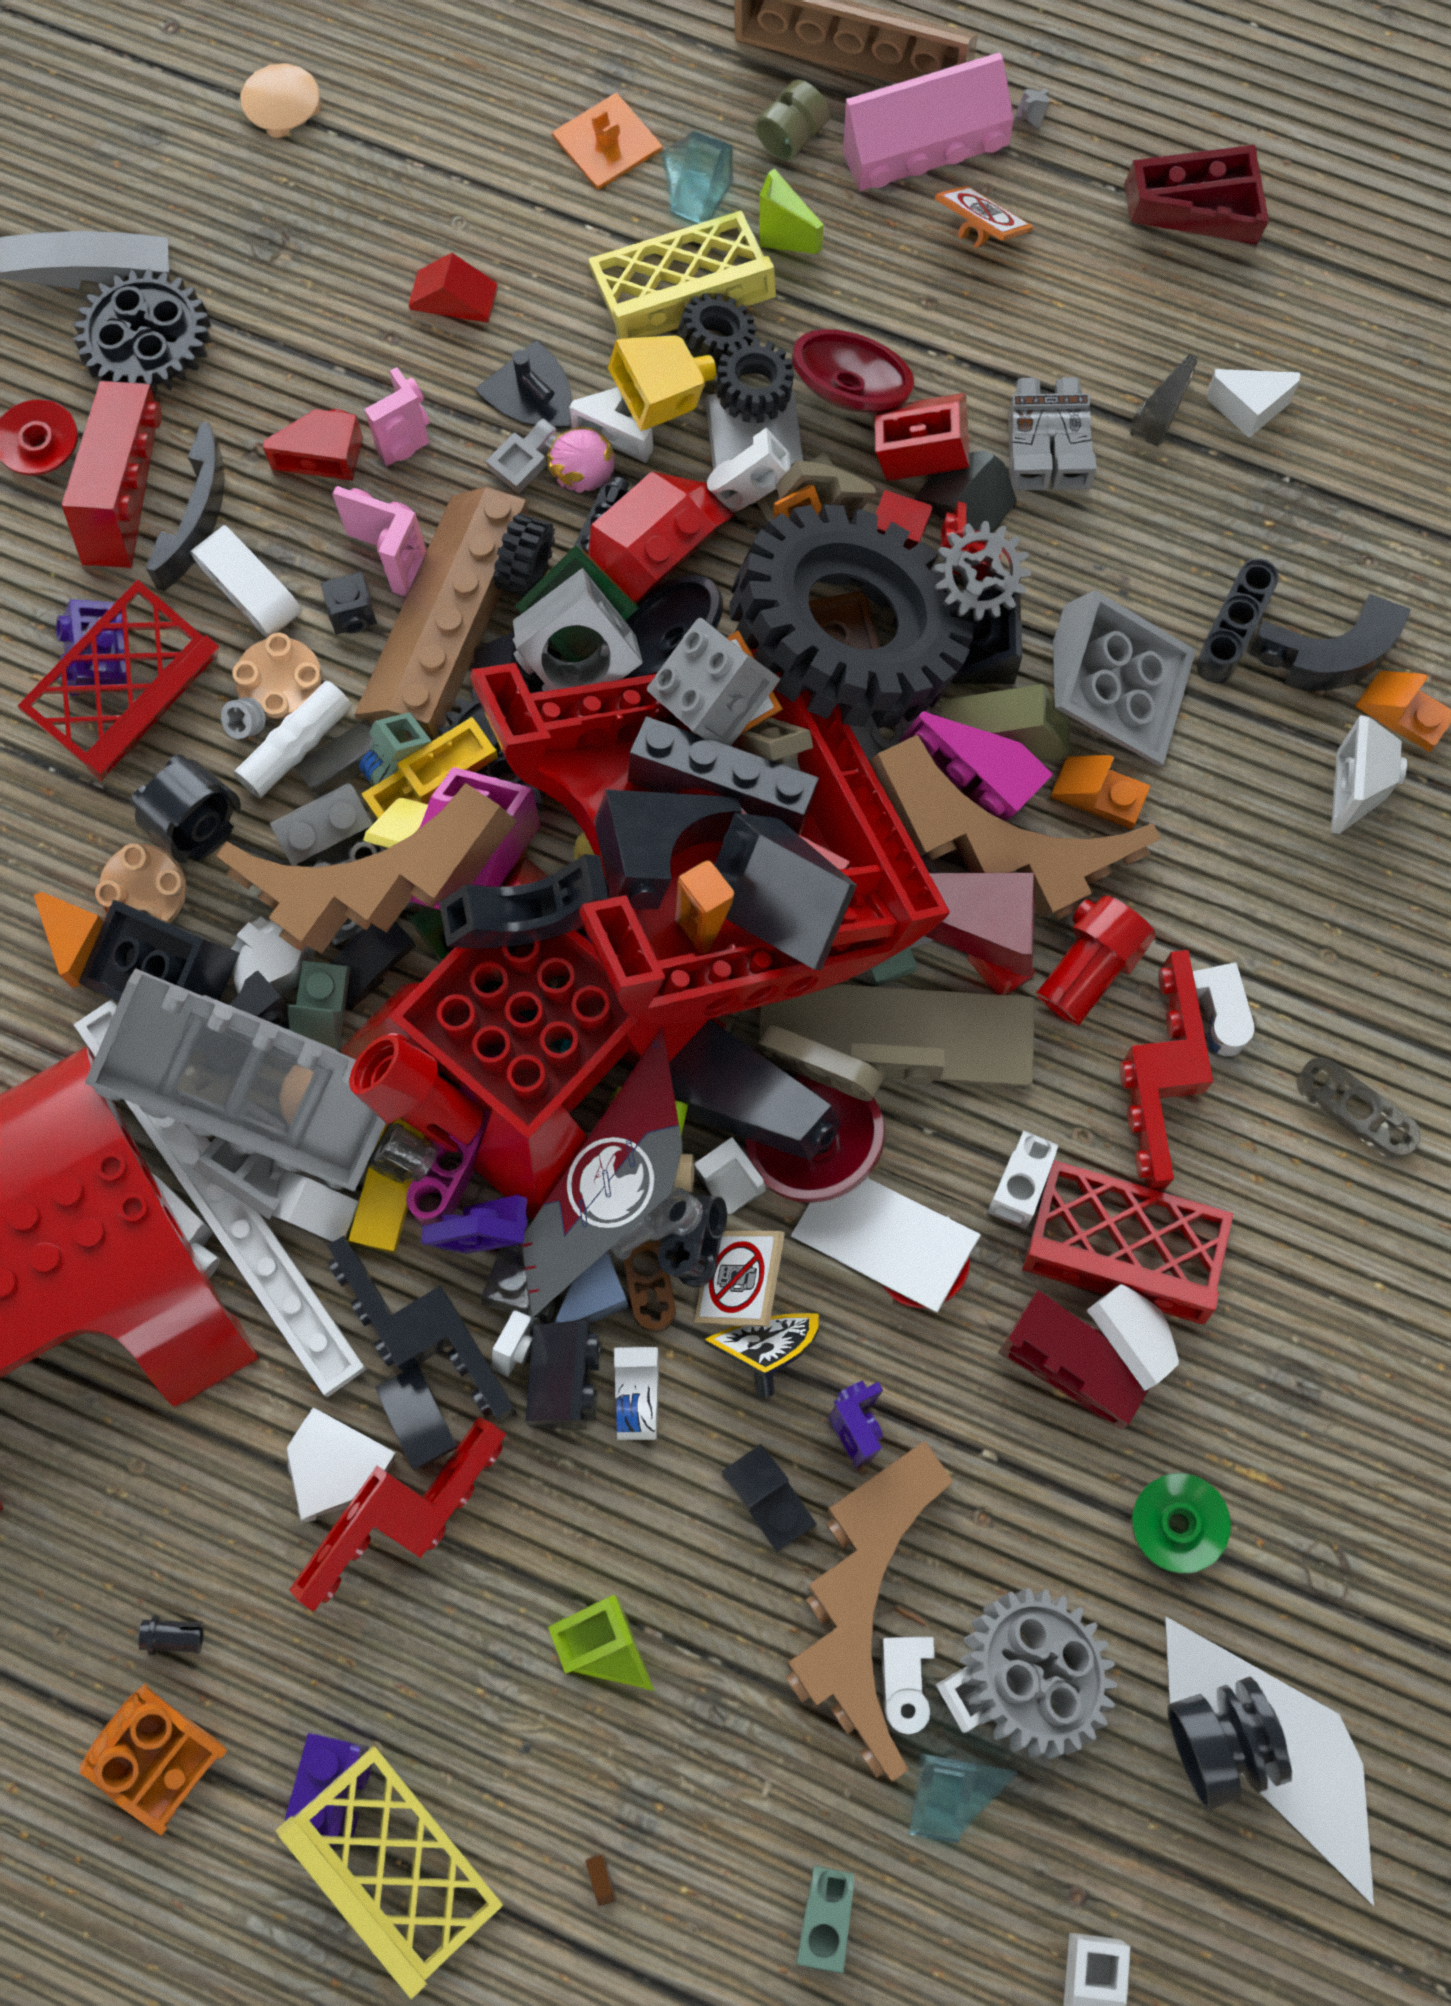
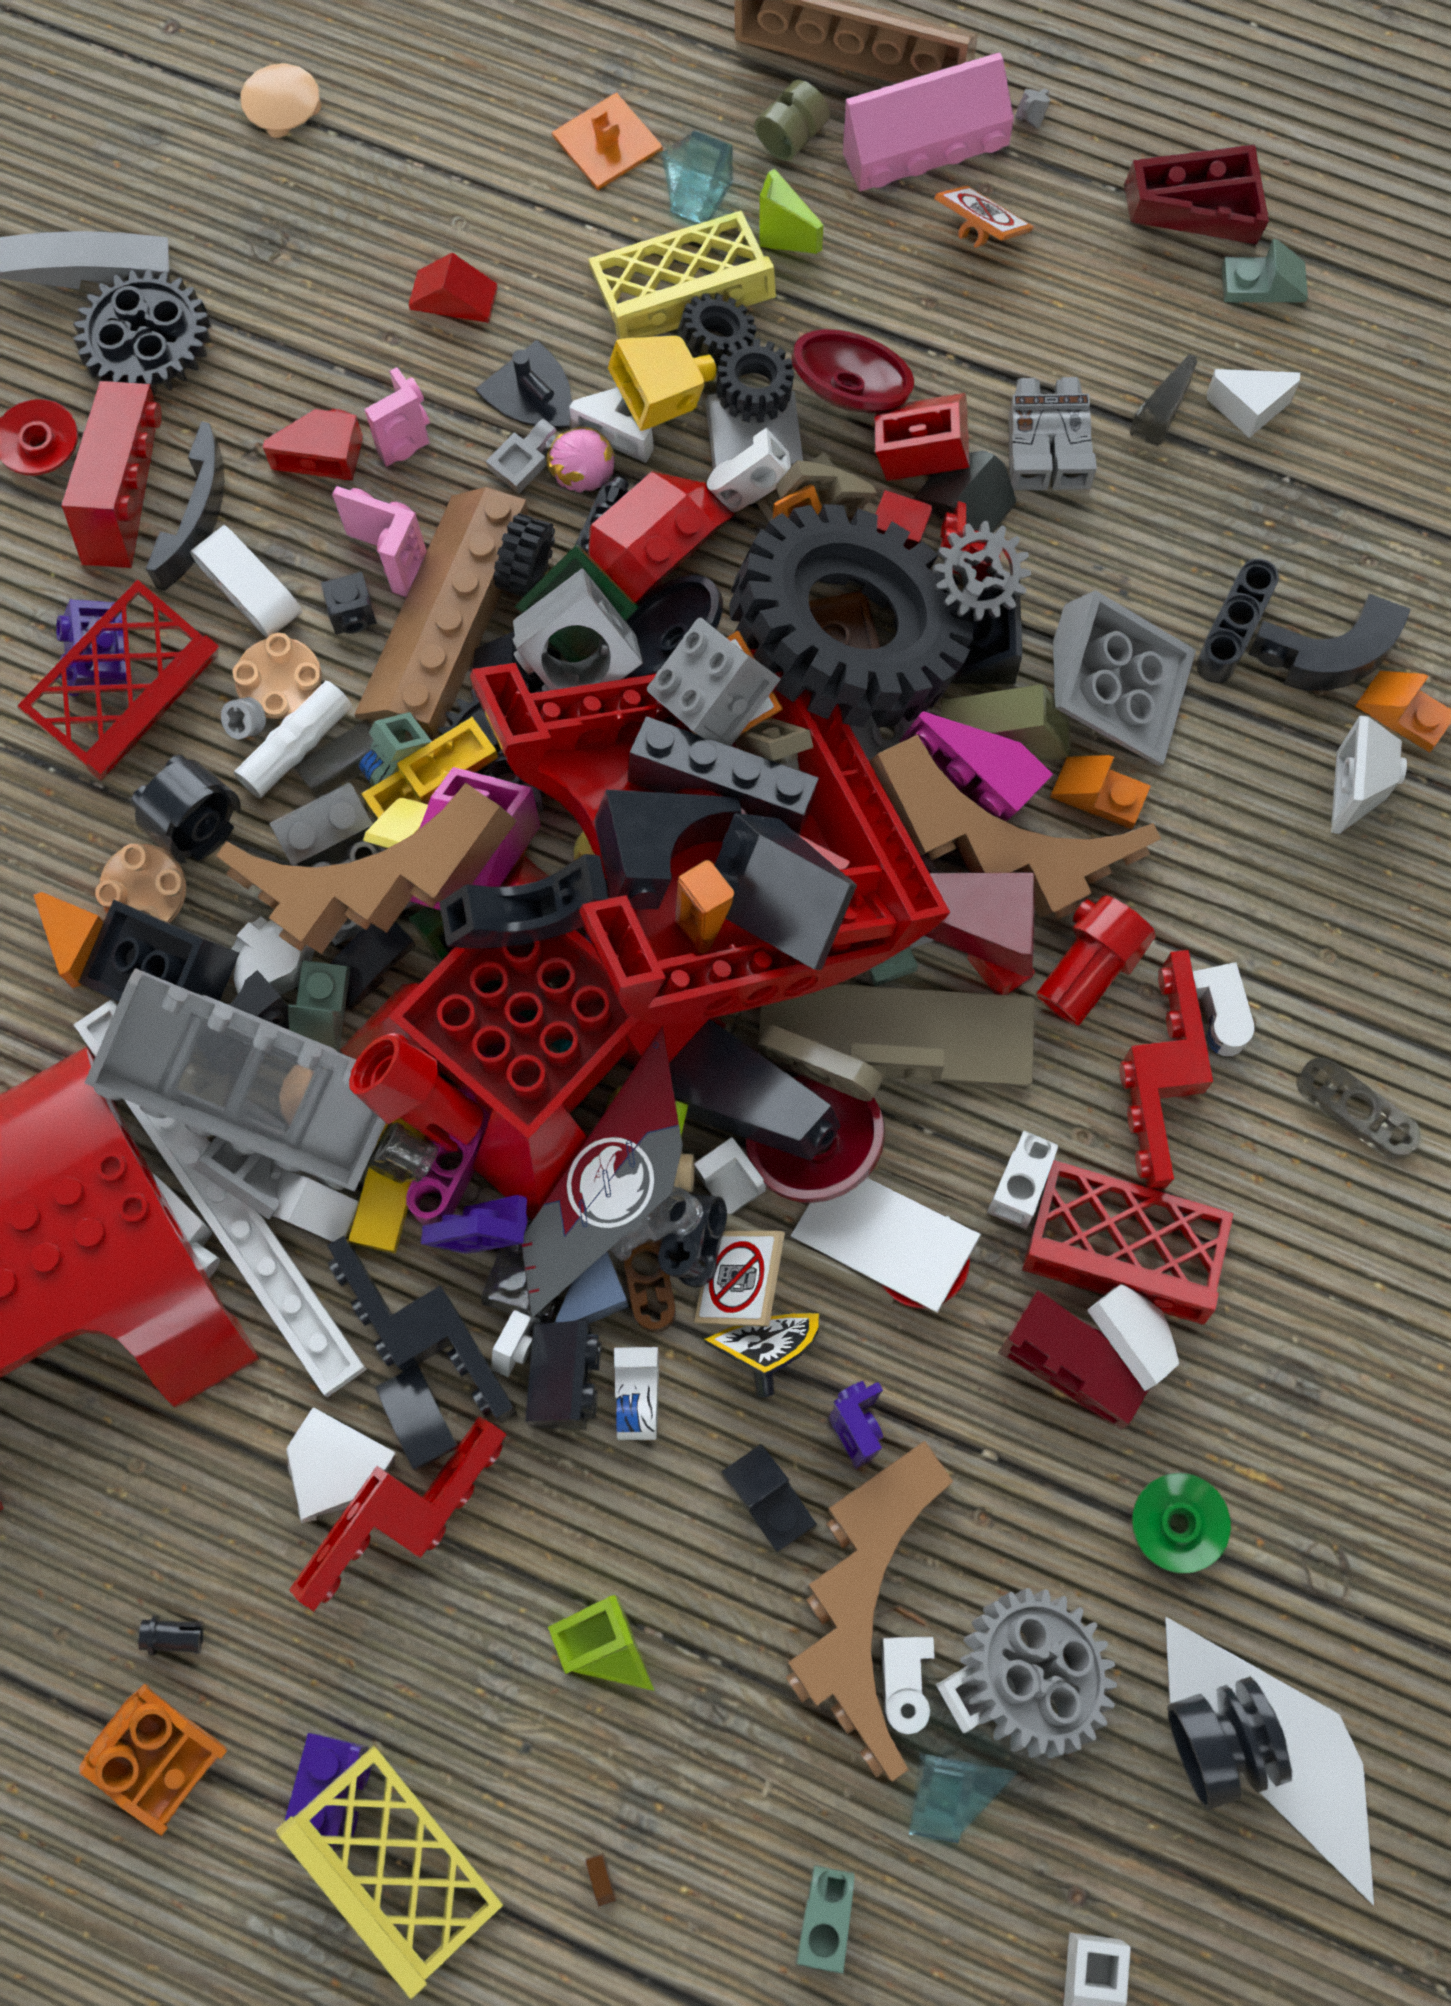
none -> sand green slope [1222,239,1308,302]

